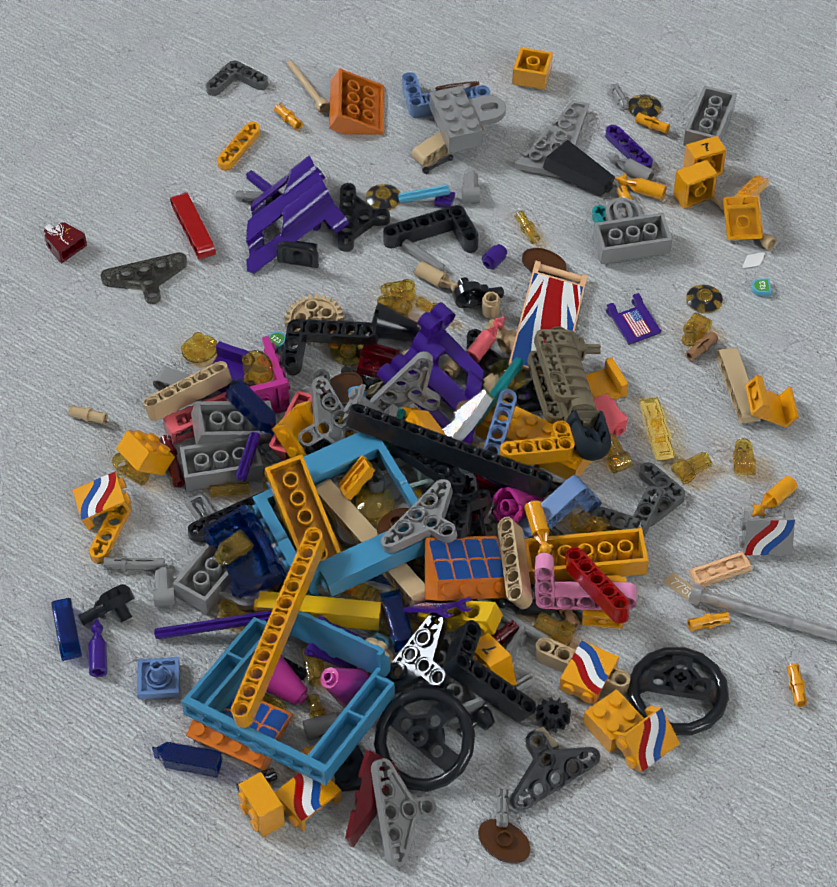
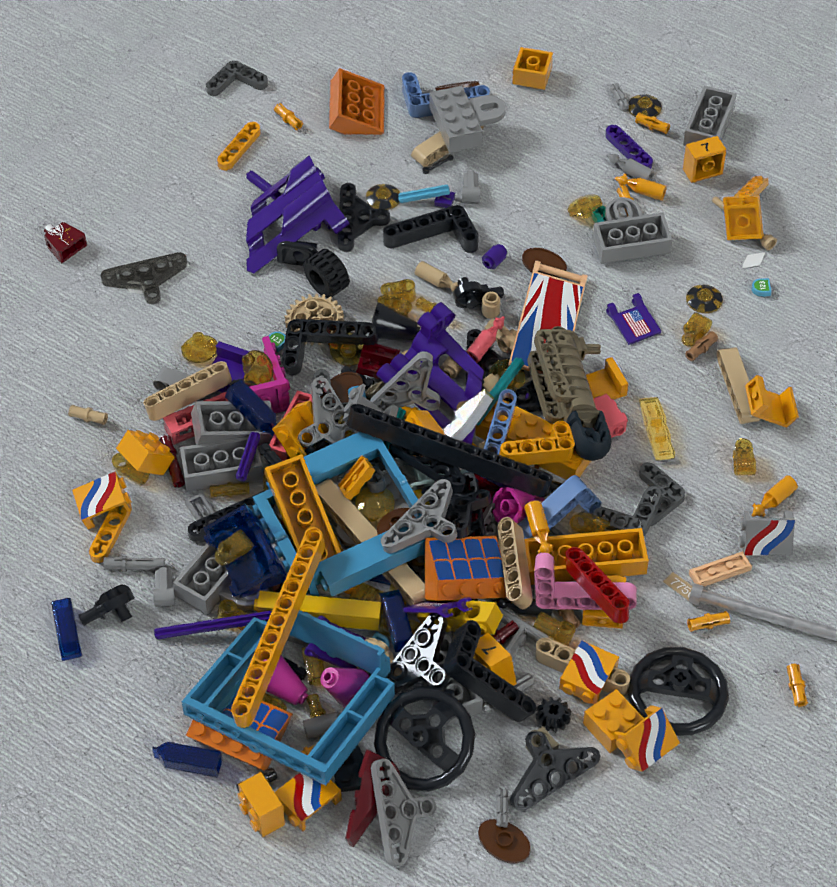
dark purple wheel [88,619,108,677] -> none
medium blue plate [137,657,180,699] -> none
red beam [170,192,216,260] -> none
light grey axle [236,190,270,203] -> none
tan piece [287,60,330,114] -> none
light grey axle [402,239,445,271] -> none
black bar [456,706,495,737] -> none
clear yellow pin [514,211,541,244] -> none
light grey wing [515,100,589,178] -> none
black slope [542,140,615,197] -> none
clear yellow piece [606,434,633,474] -> none
clear yellow piece [671,451,712,484] -> none
light orange brick [673,160,717,209] -> none
none -> black tyre [303,249,350,298]
none -> clear yellow dish [568,194,603,218]

